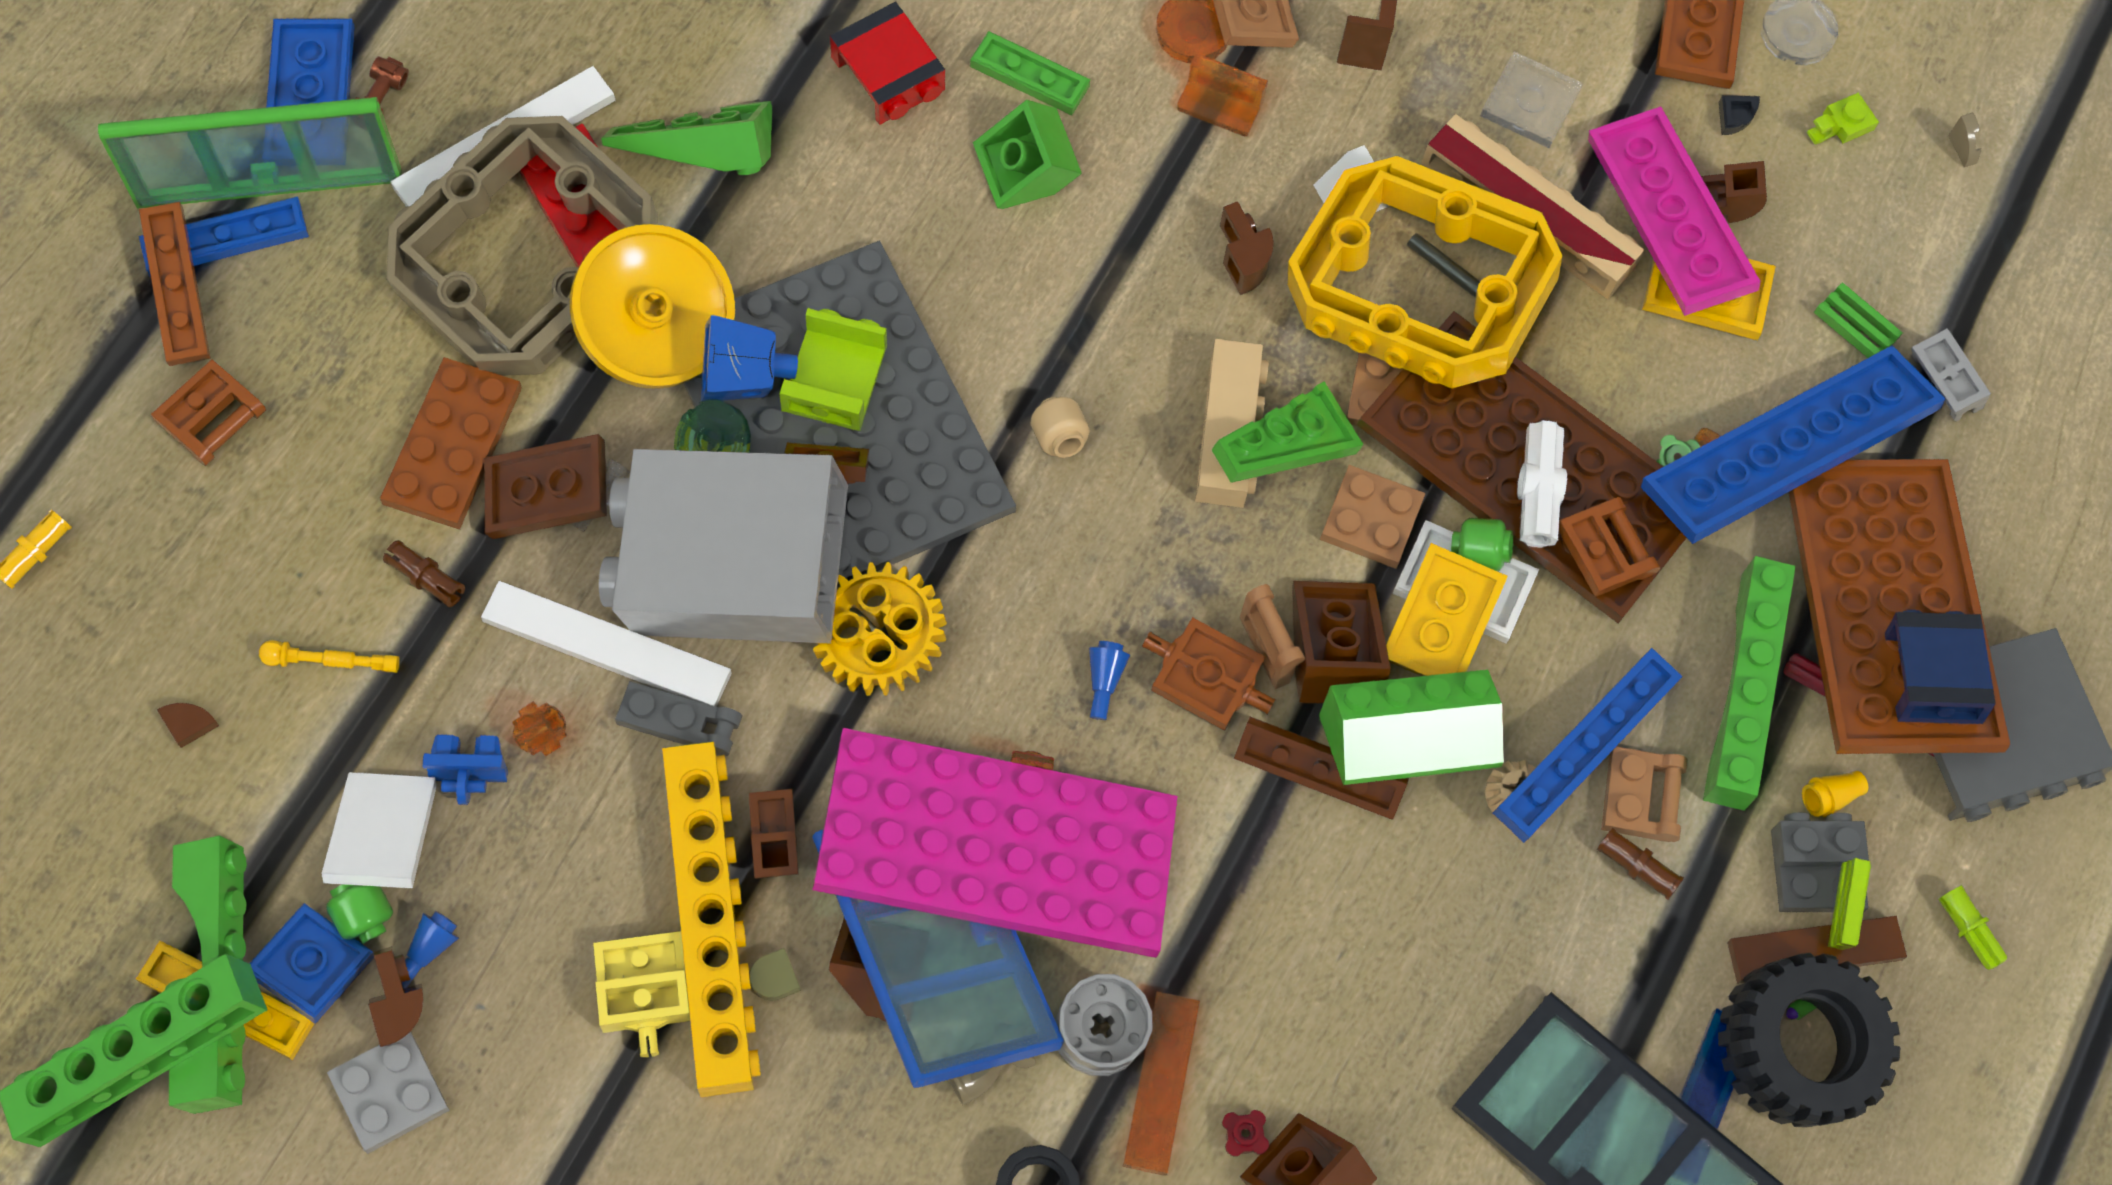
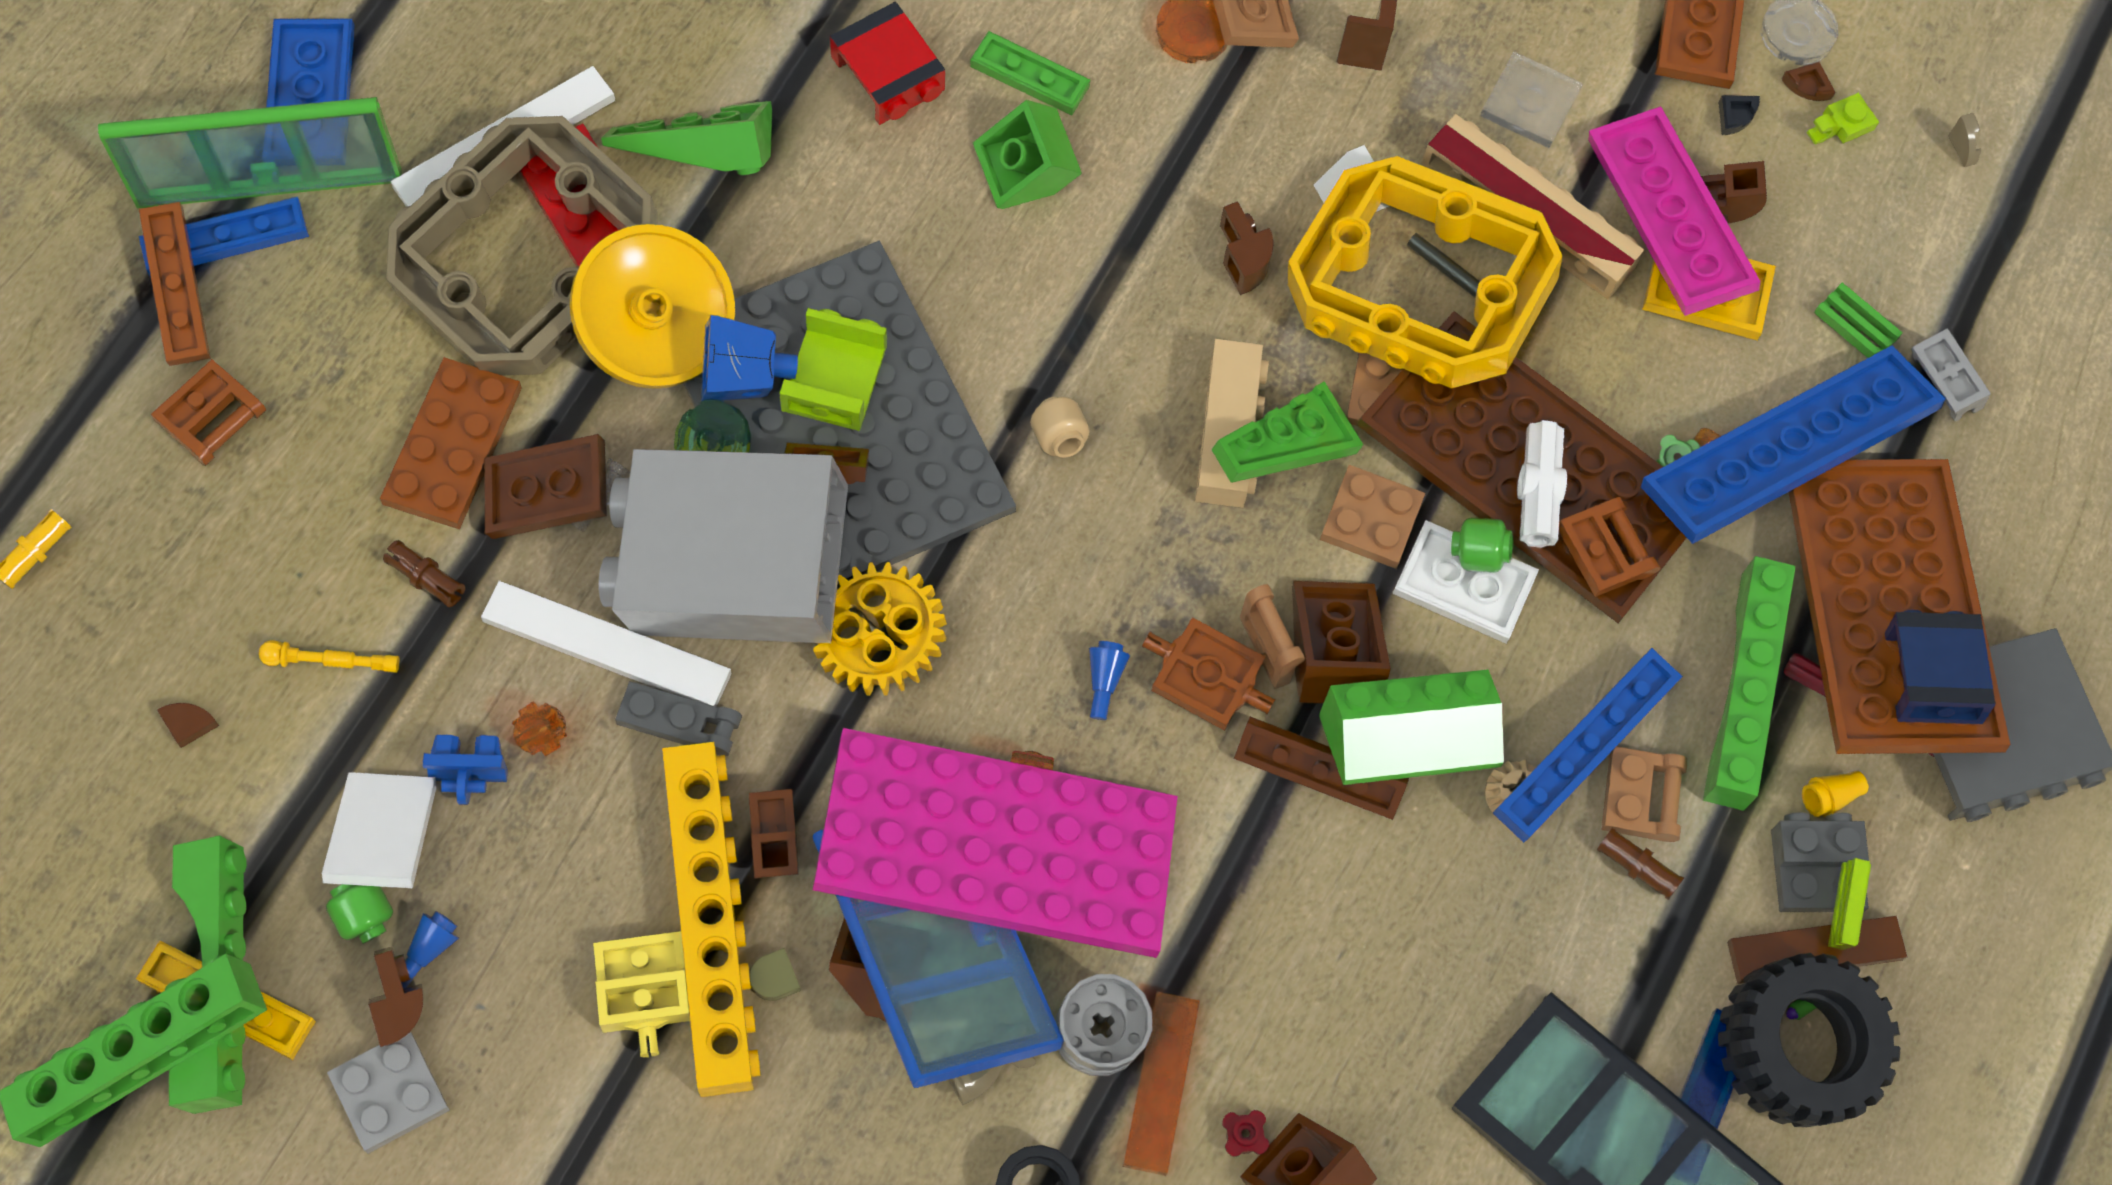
blue tile [249,903,374,1024] -> none
copper bar [351,56,409,127] -> none
clear orange panel [1177,53,1268,137] -> none
yellow plate [1386,543,1508,676] -> none
lime axle [1938,885,2007,970] -> none
none -> reddish brown tile [1782,61,1836,101]

